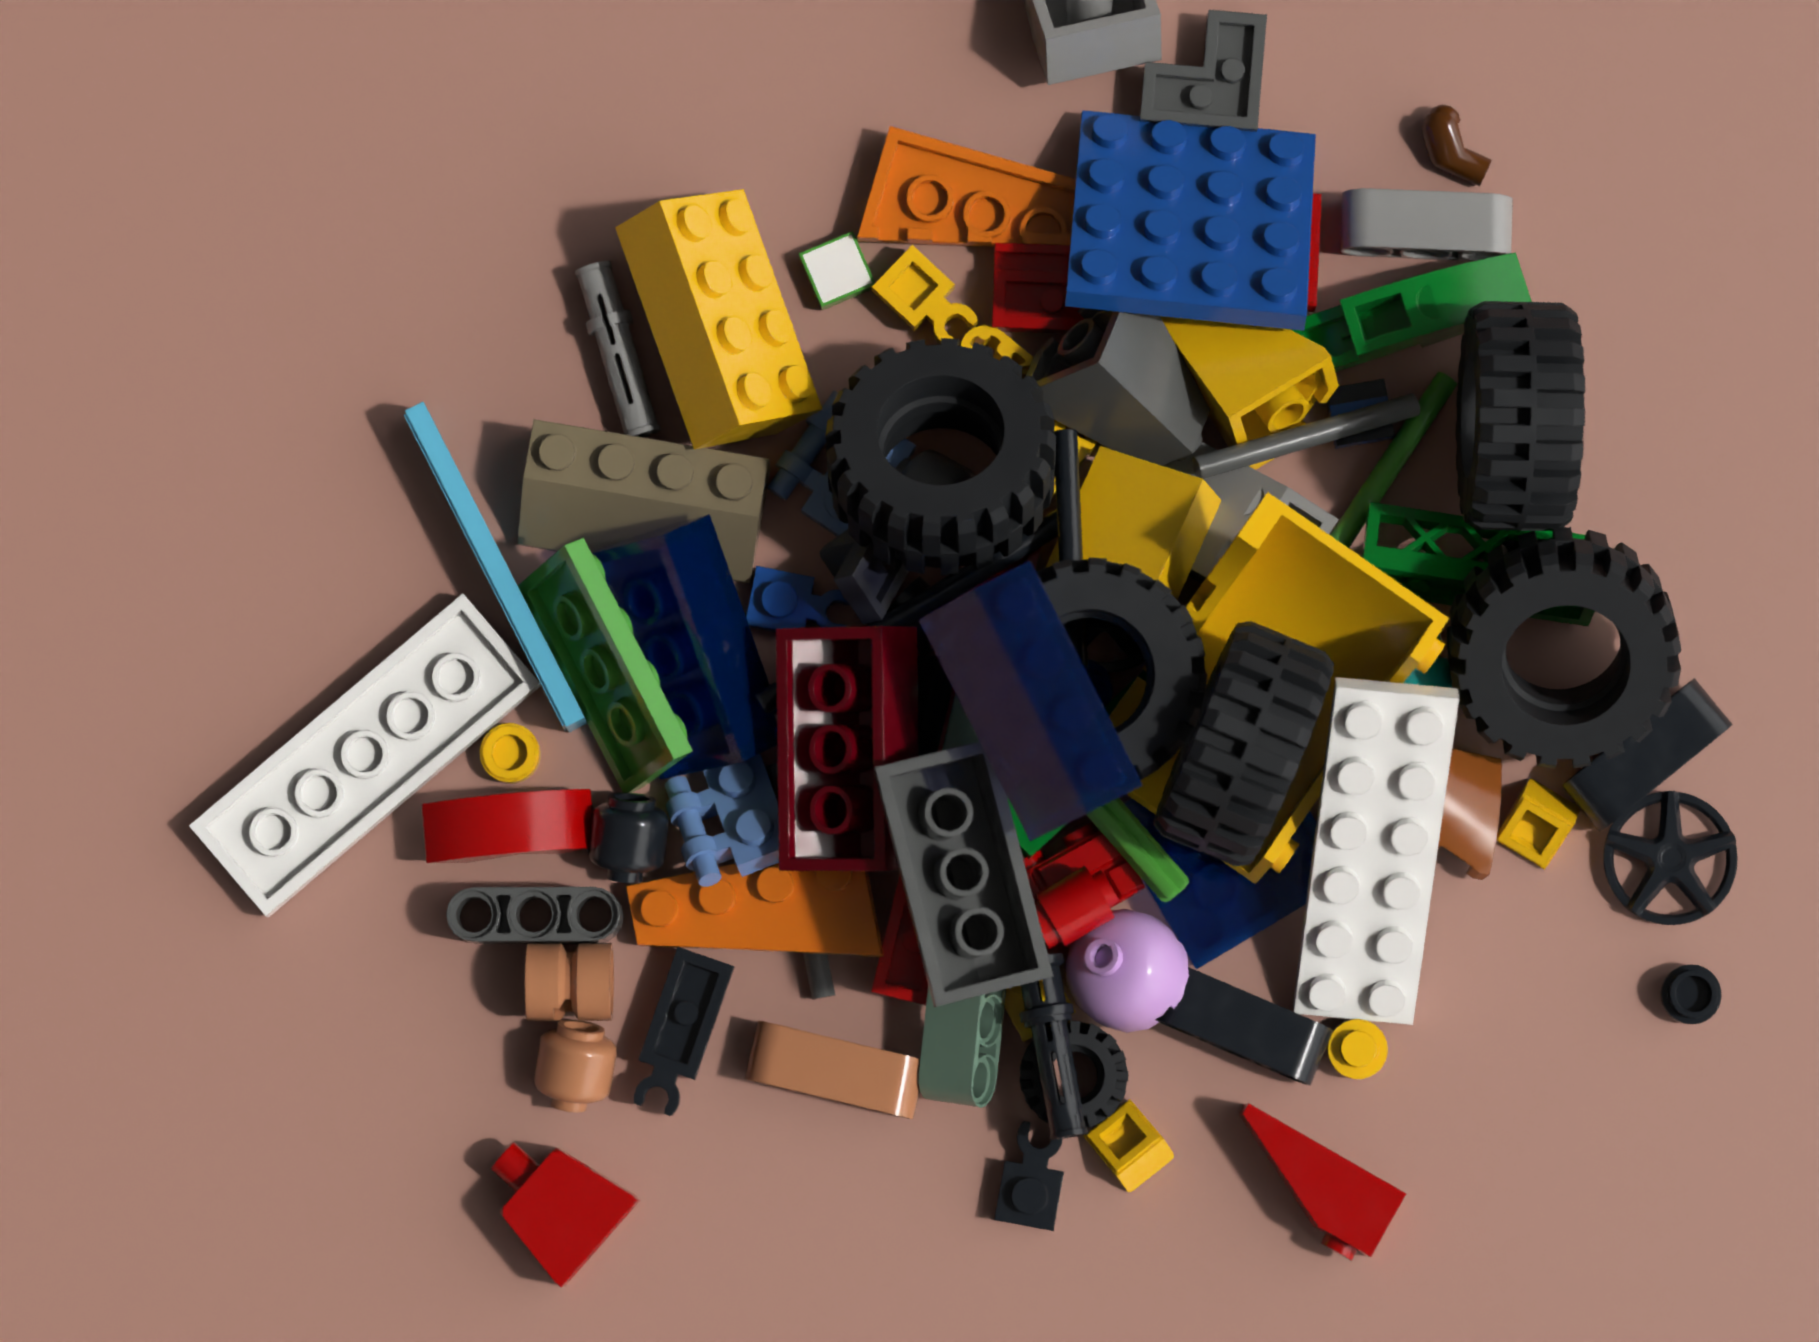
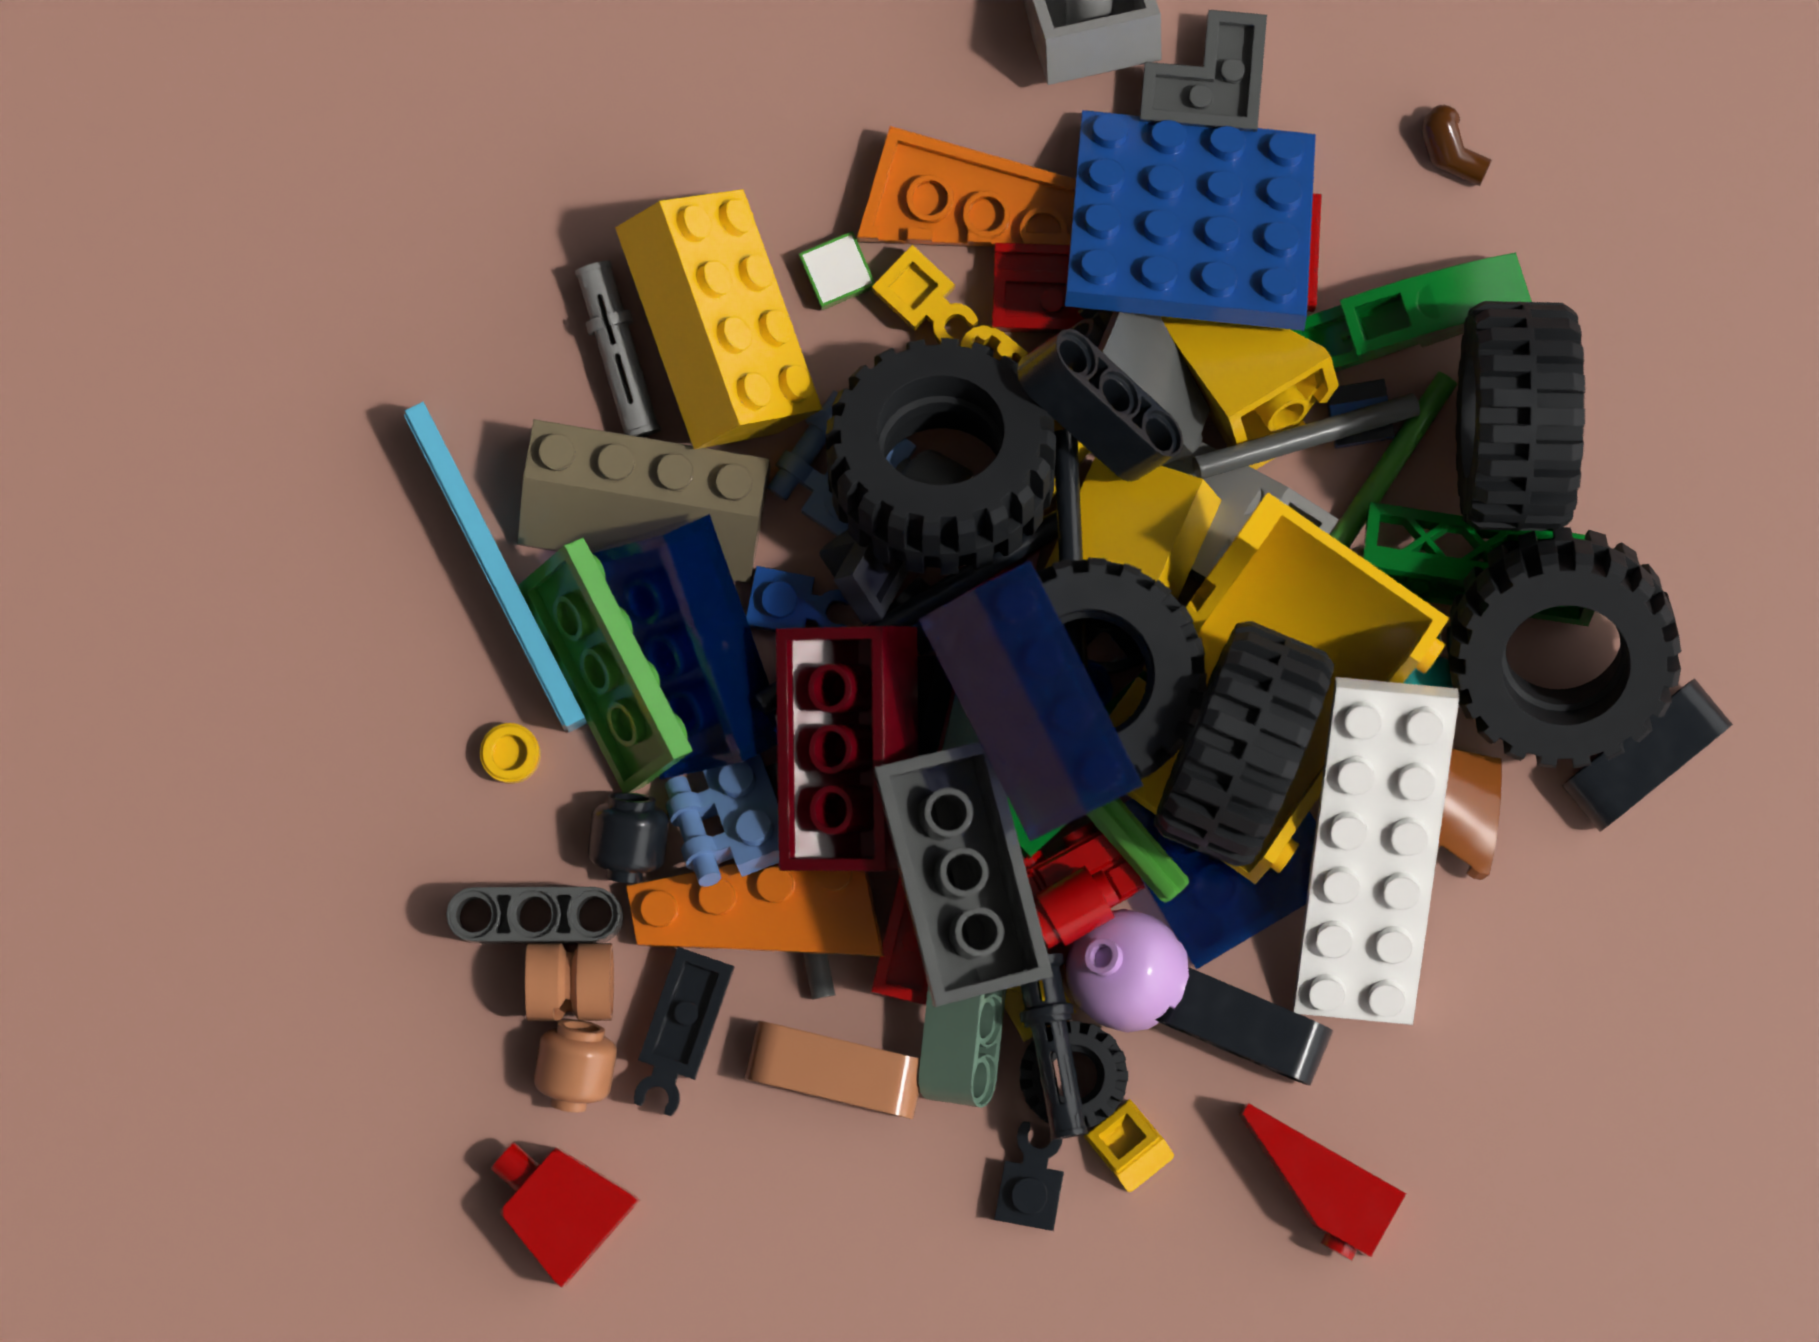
white plate [189,594,541,917] -> none
red brick [421,789,592,863] -> none
yellow plate [1327,1019,1388,1079] -> none
light grey beam [1341,188,1513,261] -> none
yellow slope [1496,779,1580,870] -> none
black wheel [1603,791,1738,925] -> none
black plate [1661,964,1722,1025] -> none
none -> black beam [1017,329,1183,482]

